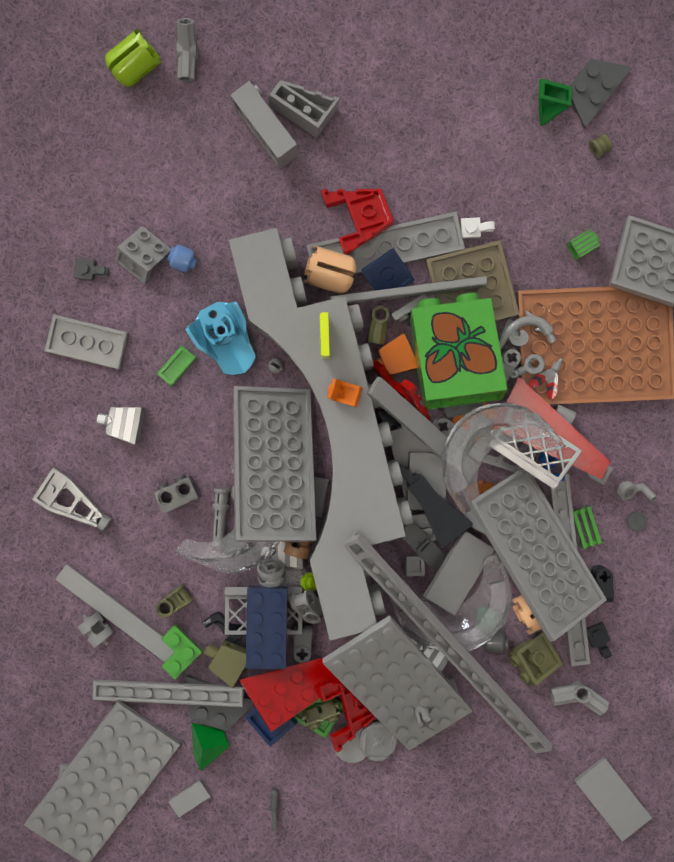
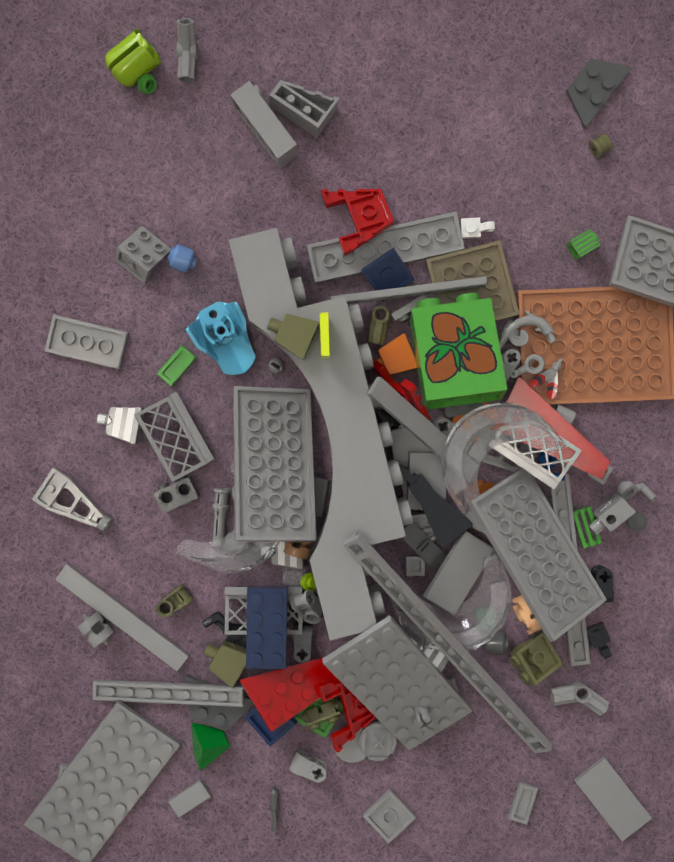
dark grey plate [73,258,109,281] -> none
bright green plate [161,624,203,679] -> none
light grey wheel [257,558,286,588] -> none
light nougat cylinder [303,245,357,294] -> none
orange bracket [327,378,363,407] -> none
green slope [538,79,572,127] -> none
none -> light grey fence [134,392,214,482]
none -> bright green plate [138,74,156,94]
none -> olive torso [267,314,320,360]
none -> light grey piece [289,750,327,783]
none -> light grey tile [362,788,416,844]
none -> light grey tile [508,781,538,825]
none -> light grey torso [589,492,636,534]

